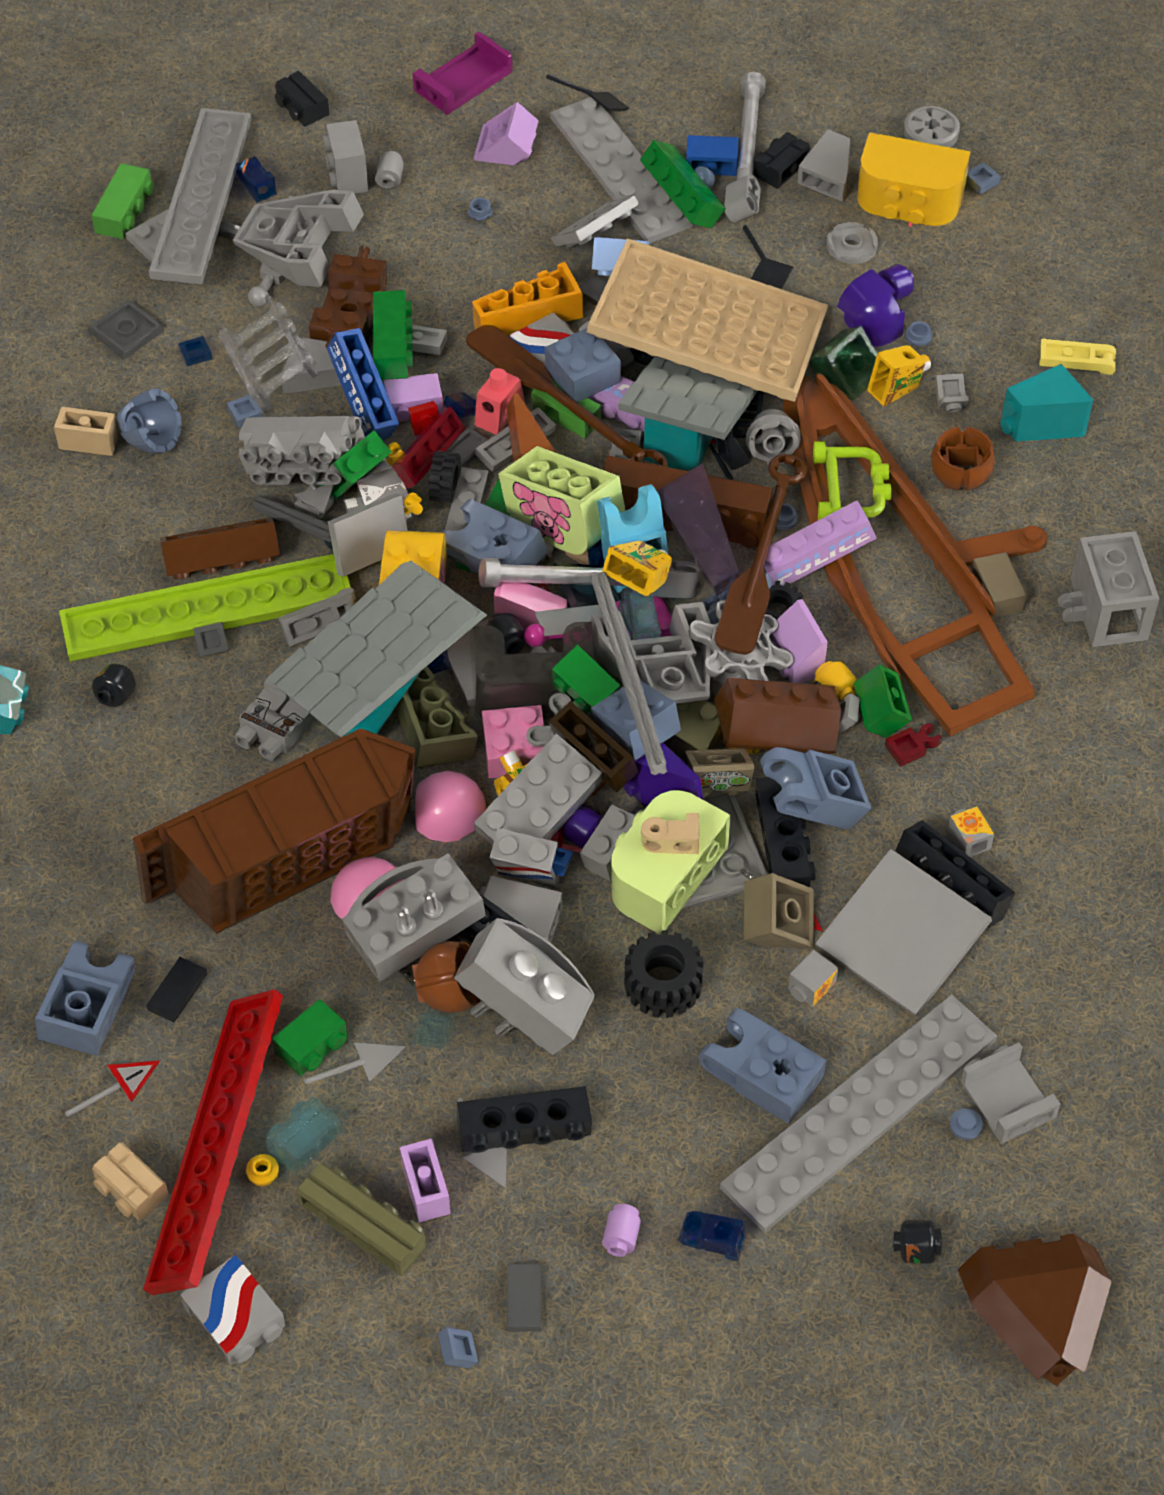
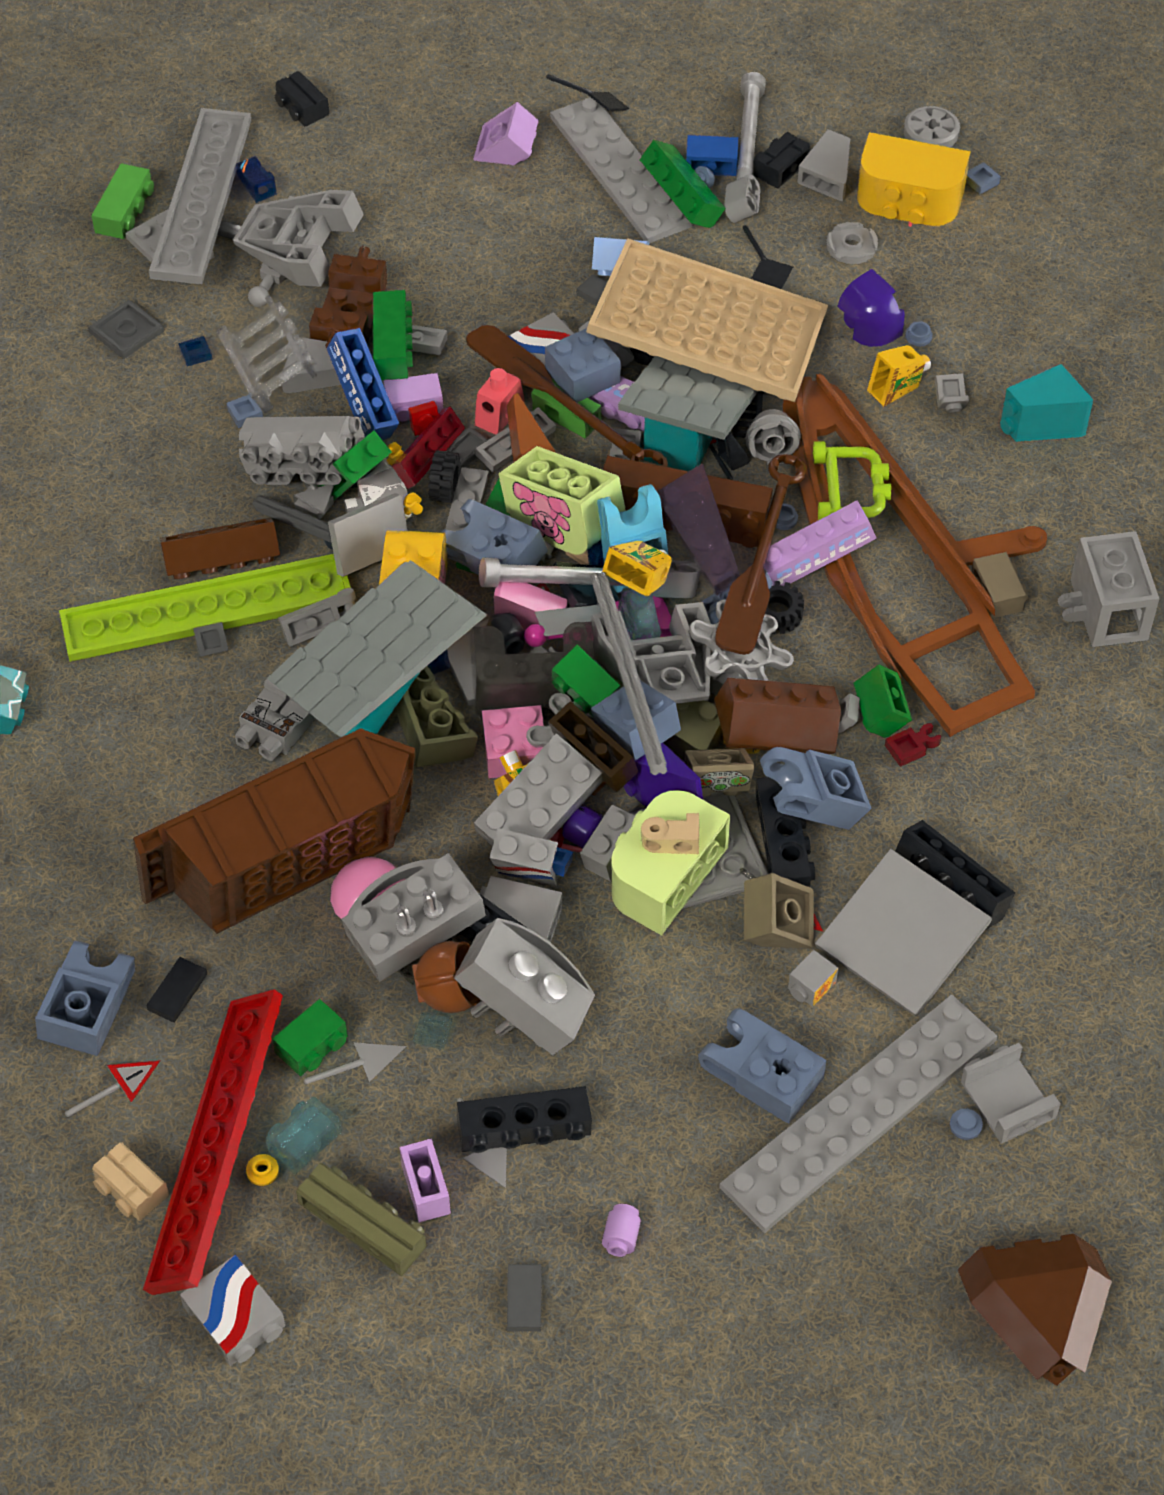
tan brick [54,407,119,456] -> none
black head [92,663,136,707] -> none
sand blue hair [117,389,182,453] -> none
light grey brick [323,120,368,194] -> none
light grey brick [375,151,404,189] -> none
magenta panel [412,32,512,115] -> none
bright pink cylinder [415,770,487,842] -> none
sand blue plate [438,1327,479,1368] -> none
clear blue tile [443,392,476,418] -> none
sand blue plate [468,197,493,221] -> none
light orange wedge [472,262,583,336] -> none
light grey plate [551,195,639,248] -> none
black tyre [624,930,704,1018] -> none
clear blue leg [678,1211,746,1262] -> none
lavender slope [769,599,828,683] -> none
clear green slope [809,326,877,401] -> none
yellow head [814,661,857,701] -> none
dark purple head [878,264,914,301] -> none
black head [893,1220,942,1264] -> none
dark orange piece [931,427,995,491] -> none
brick [947,806,994,857] -> none
light yellow plate [1039,339,1116,375] -> none

